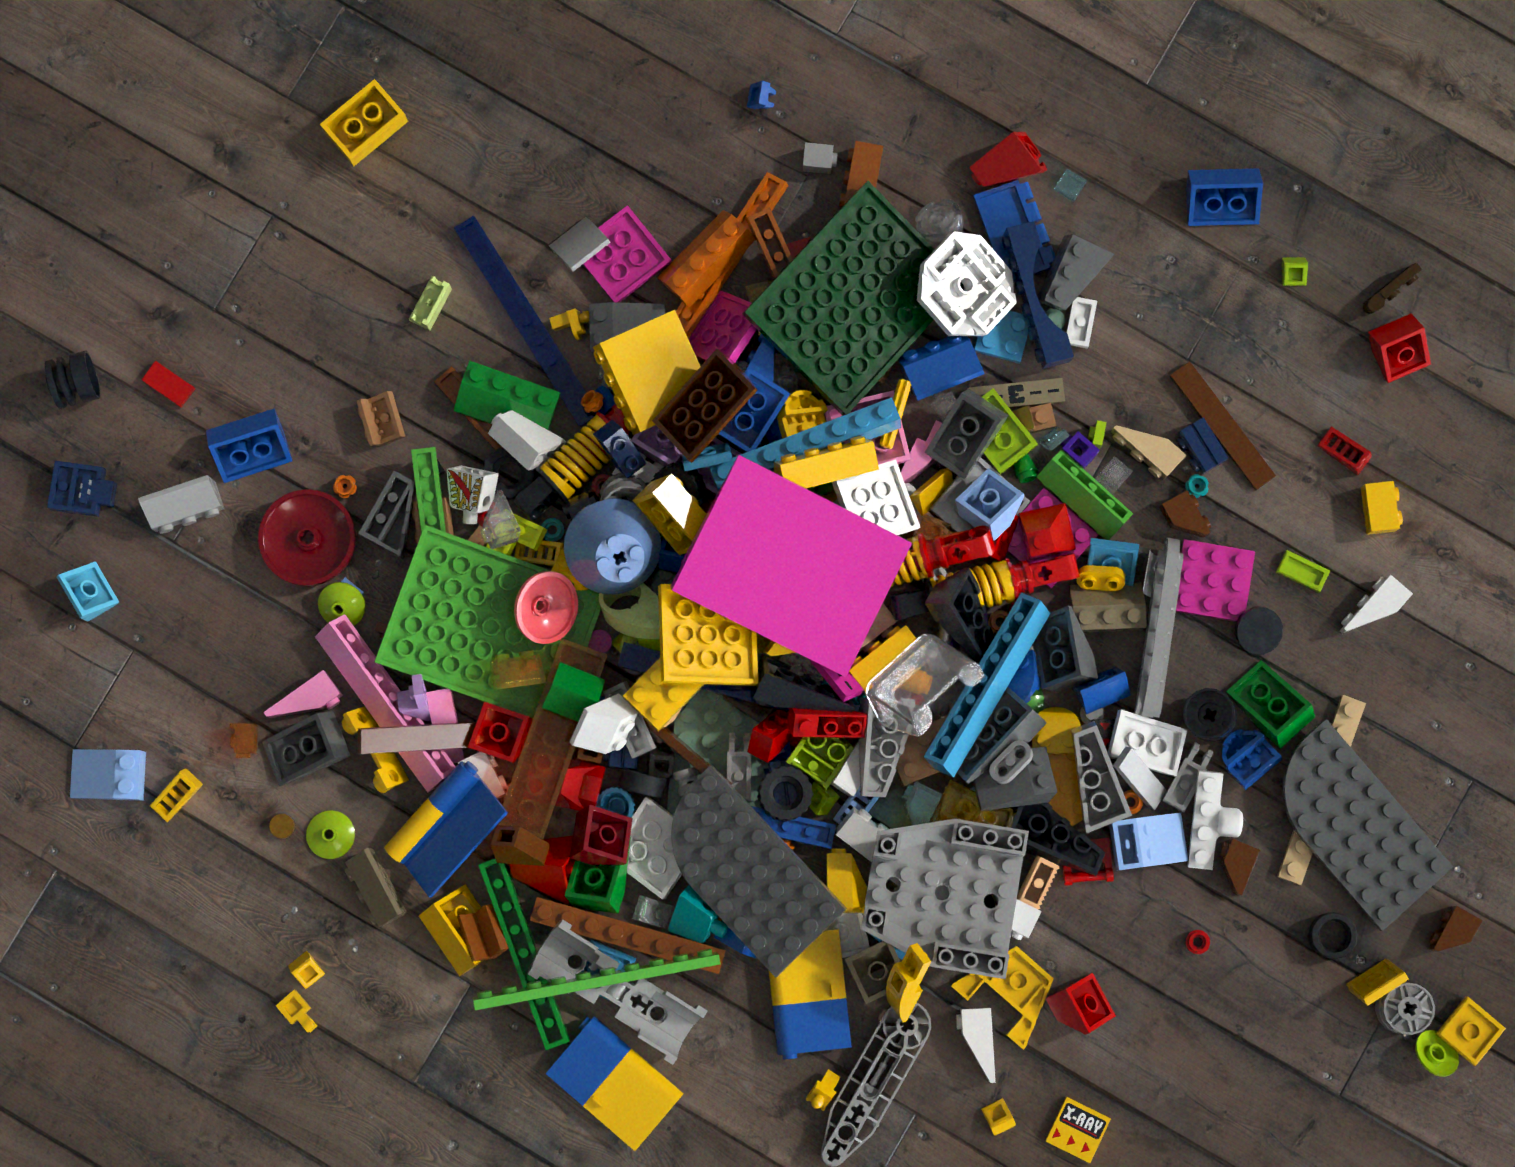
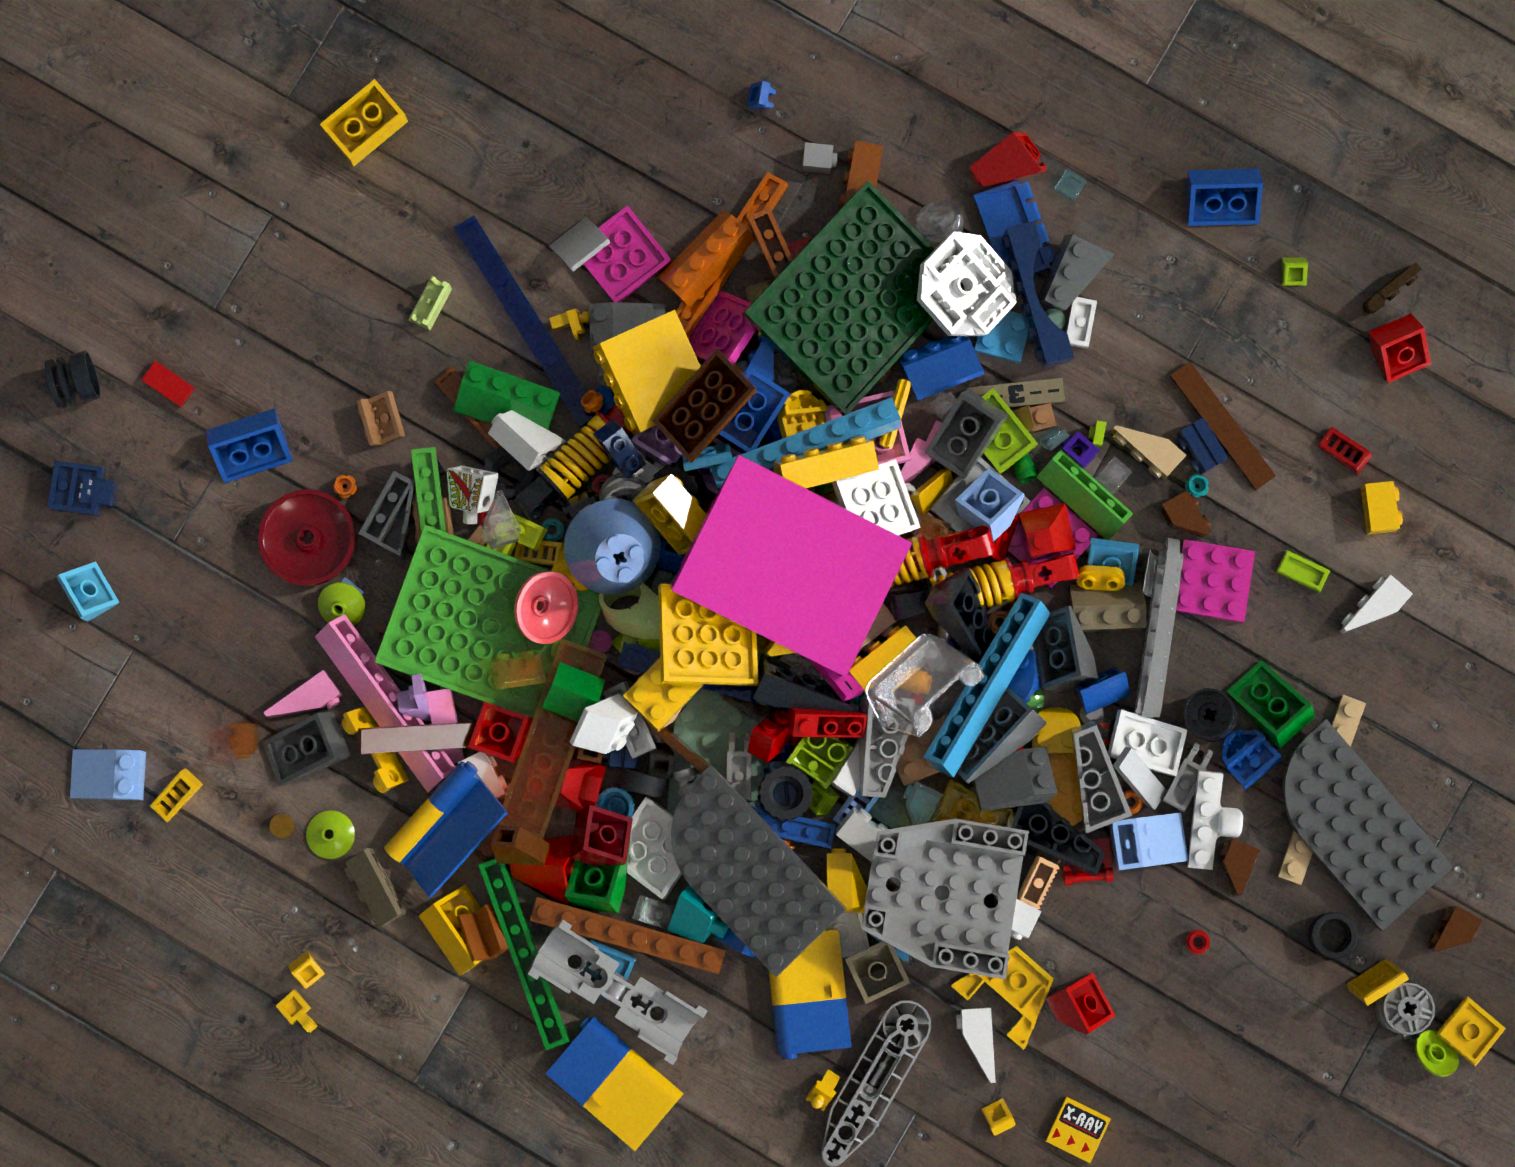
light grey slope [138,475,224,534] -> none
bright green plate [472,949,720,1010] -> none
yellow slope [886,943,931,1022] -> none
light grey plate [989,740,1033,784] -> none
black tile [1235,606,1283,655] -> none

